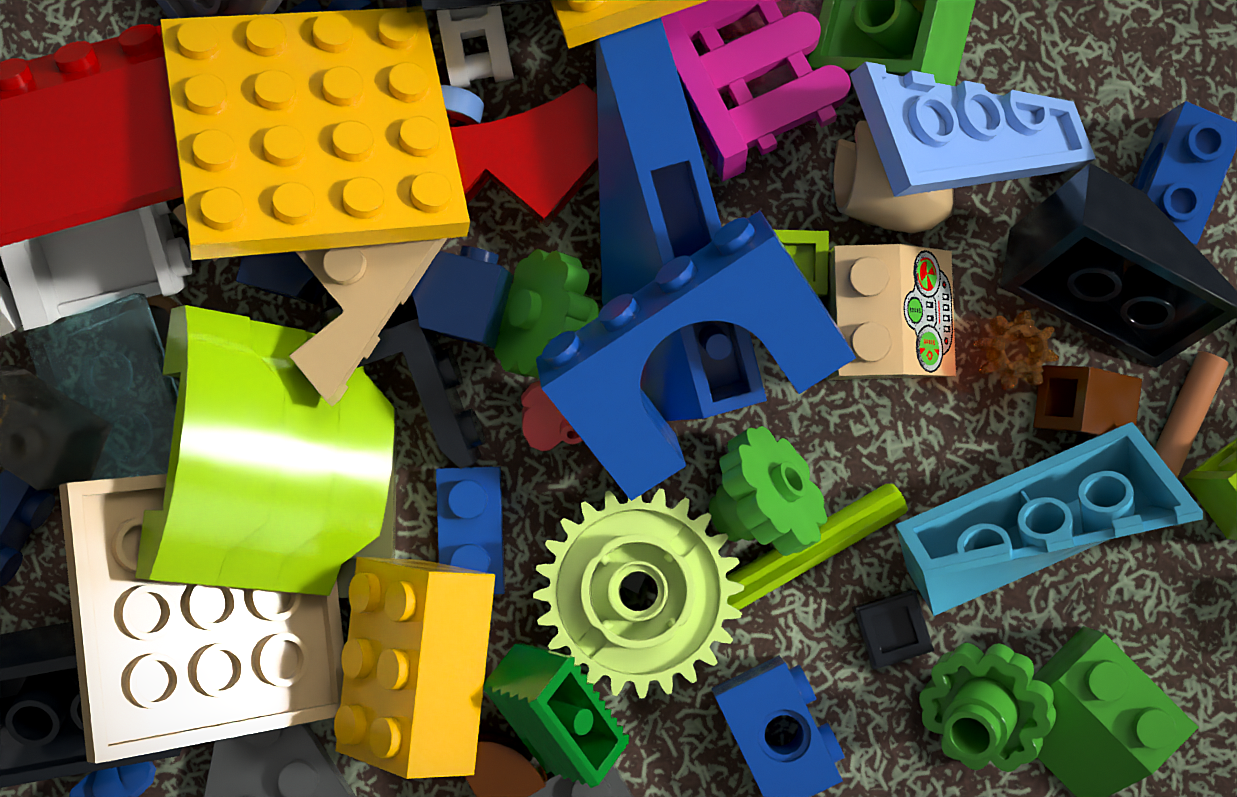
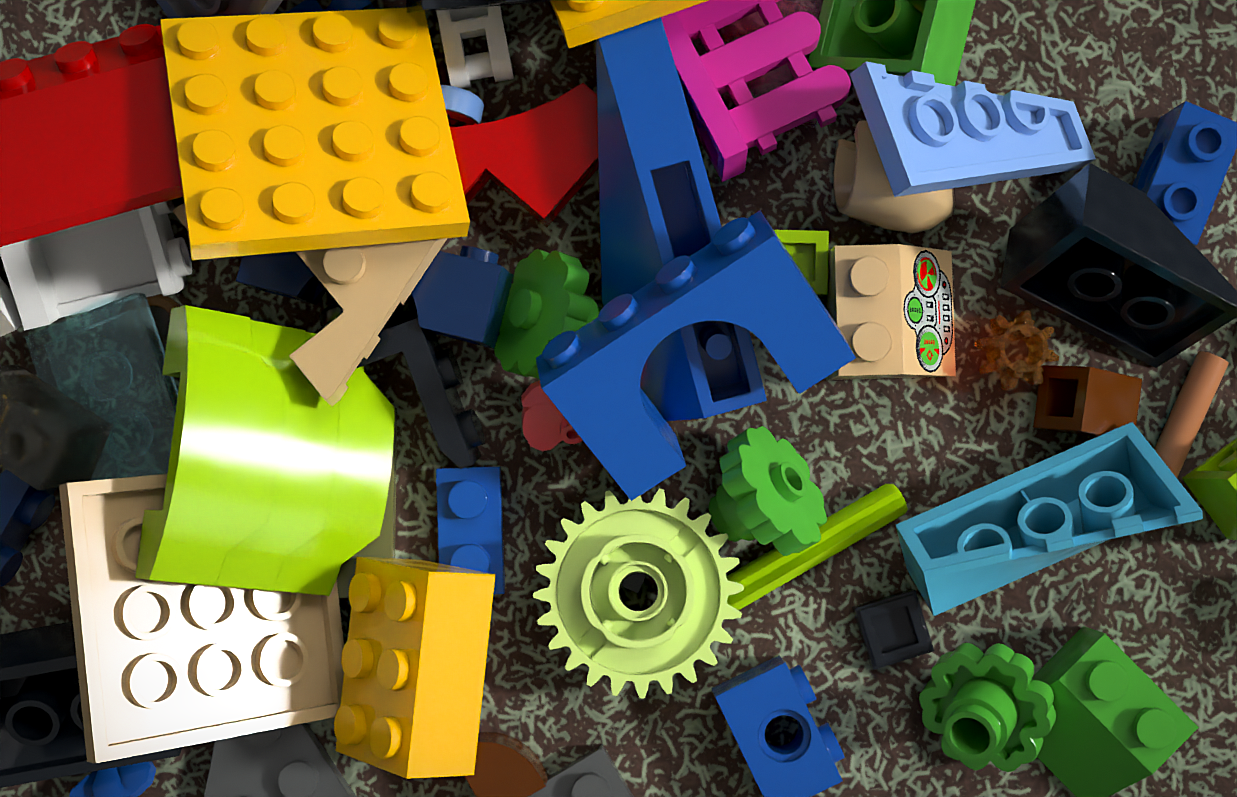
green brick [484,643,629,788] -> none

